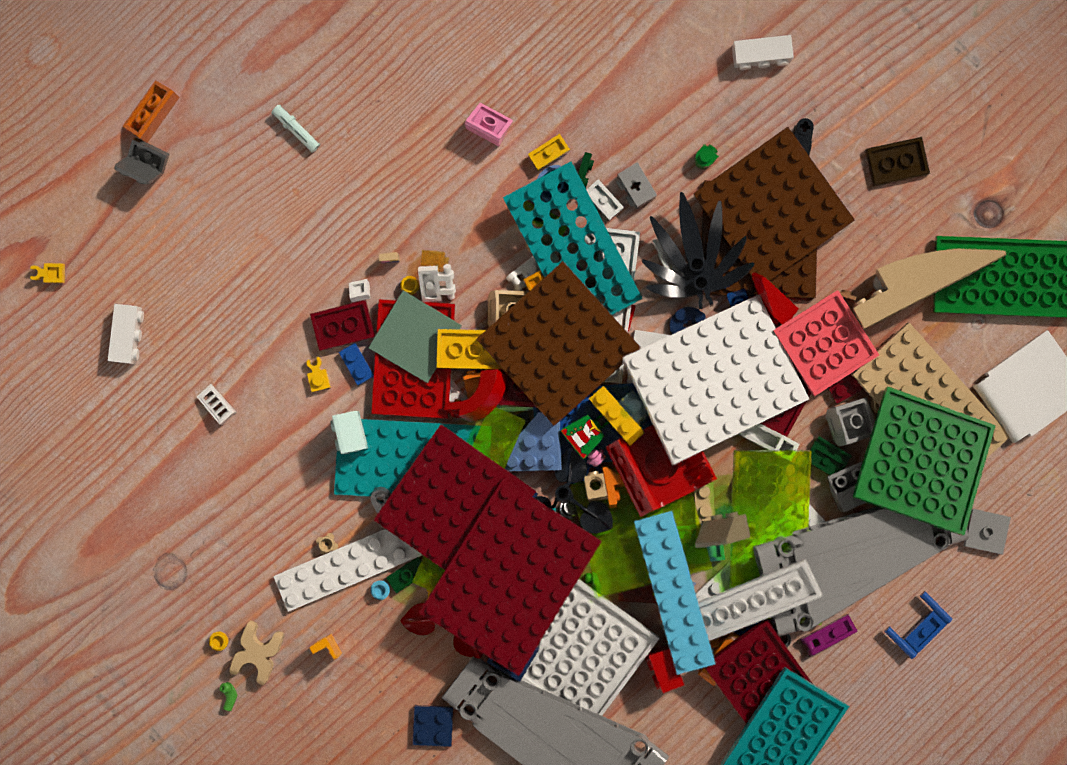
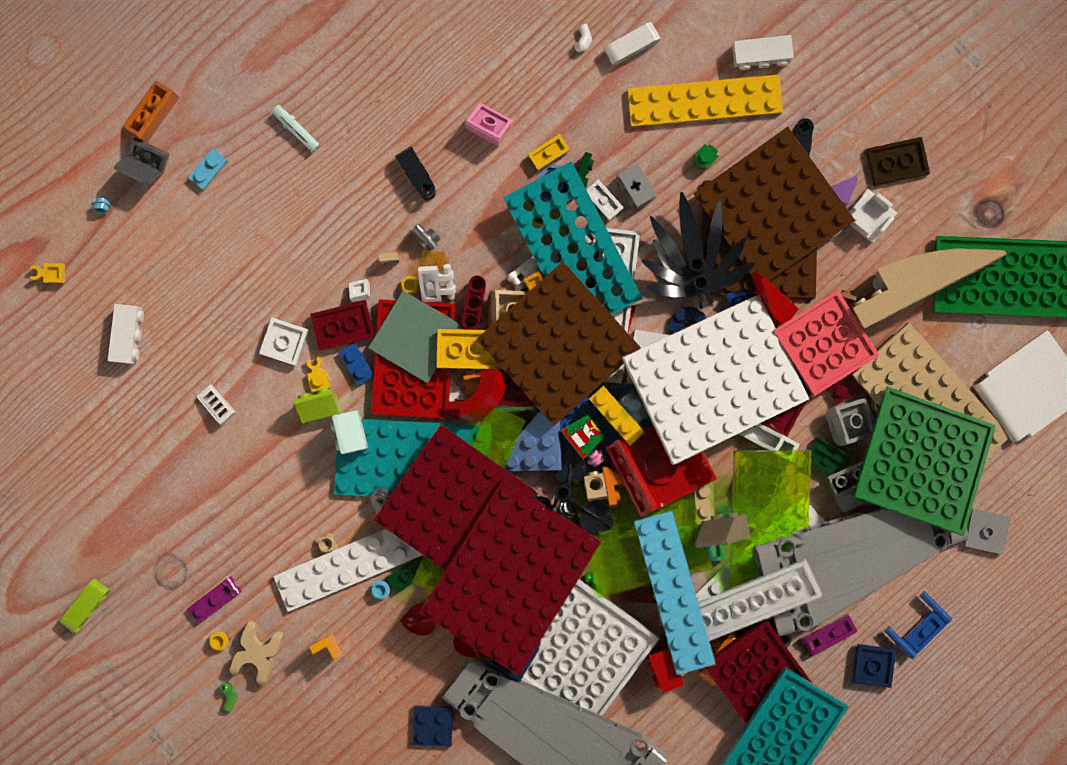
none -> lime beam [59,578,110,634]
none -> medium azure plate [91,198,111,214]
none -> magenta plate [187,576,242,623]
none -> medium azure plate [188,148,228,190]
none -> white plate [259,317,309,366]
none -> lime slope [293,388,342,424]
none -> black piece [395,146,436,200]
none -> flat silver plate [410,223,441,251]
none -> dark red beam [462,275,486,330]
none -> white arm [575,24,592,52]
none -> white beam [604,22,661,66]
none -> yellow plate [627,75,783,127]
none -> medium lavender slope [831,176,858,206]
none -> white panel [849,189,897,243]
none -> dark blue plate [852,643,896,688]

